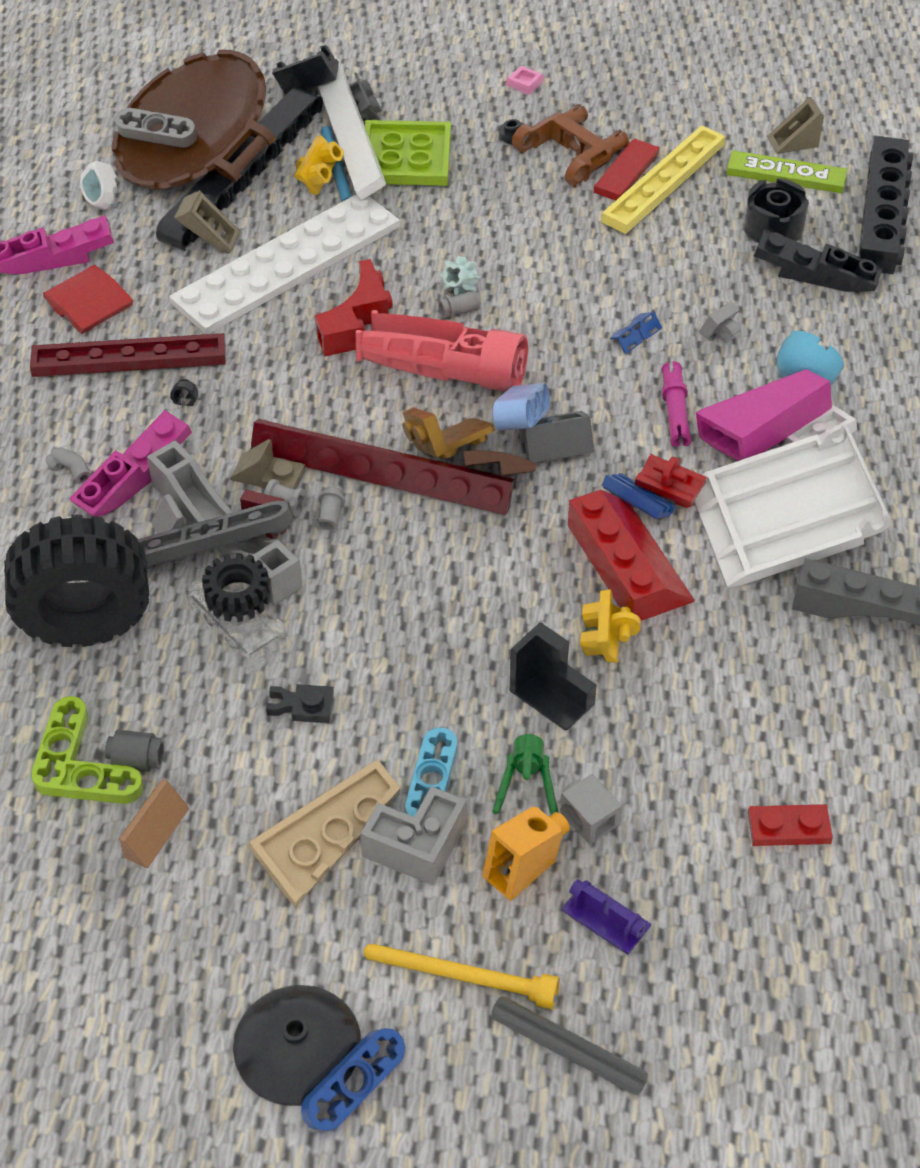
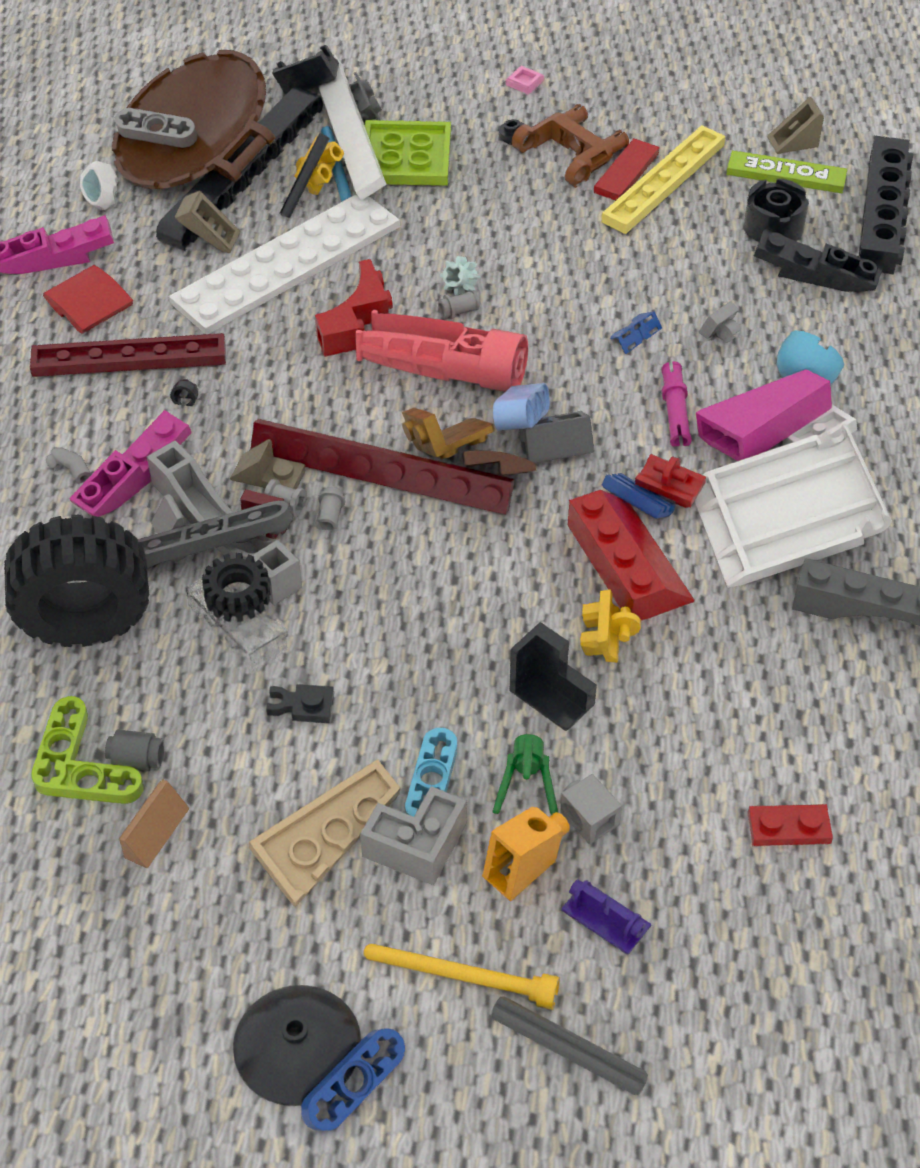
none -> black bar [280,133,330,218]

